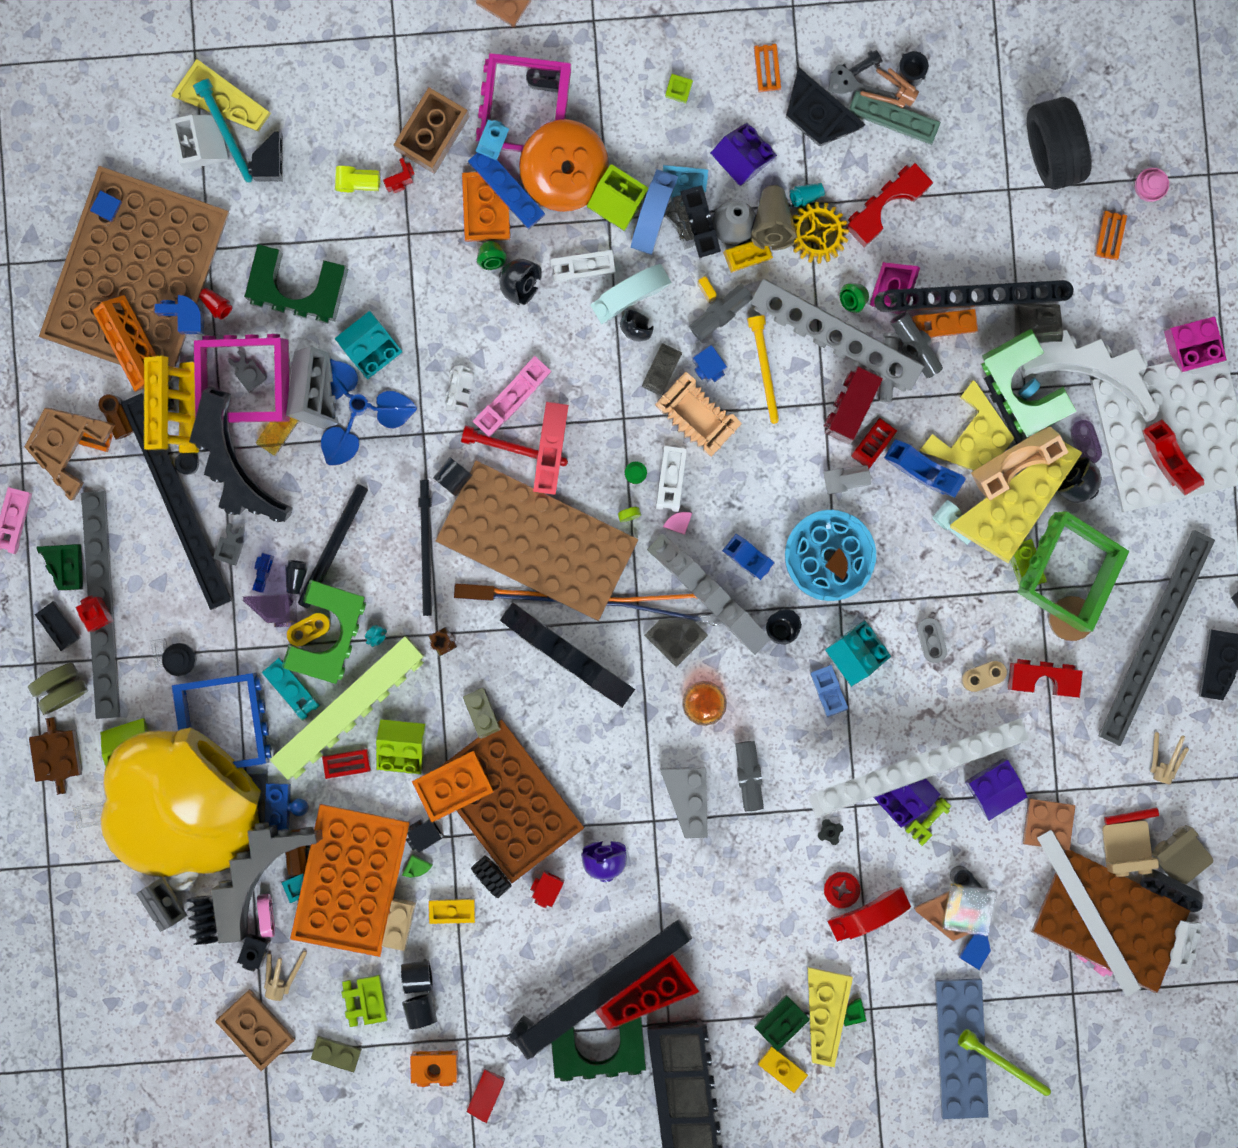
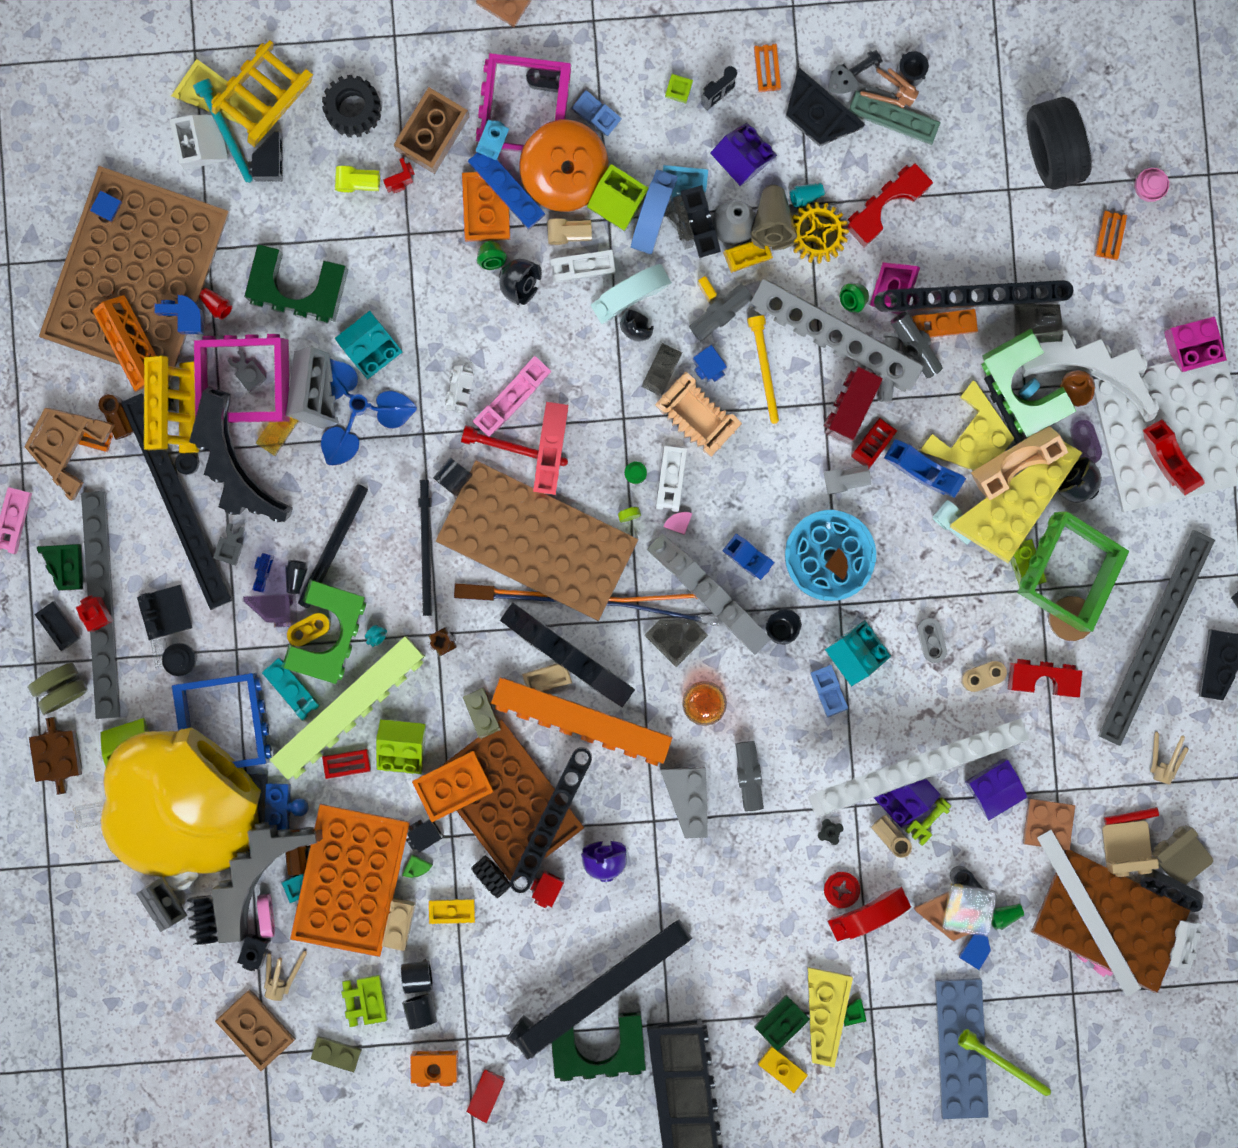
red wedge [595,954,700,1030] -> none
none -> black hinge [137,585,193,640]
none -> yellow fence [211,40,313,148]
none -> black tyre [322,75,382,138]
none -> orange brick [491,677,672,766]
none -> black beam [510,747,592,893]
none -> tan tile [522,663,572,692]
none -> tan piece [547,219,592,245]
none -> medium blue slope [571,90,622,137]
none -> black plate [701,66,737,111]
none -> tan piece [871,814,912,858]
none -> green cone [988,903,1025,930]
none -> dark orange hair [1060,370,1095,407]

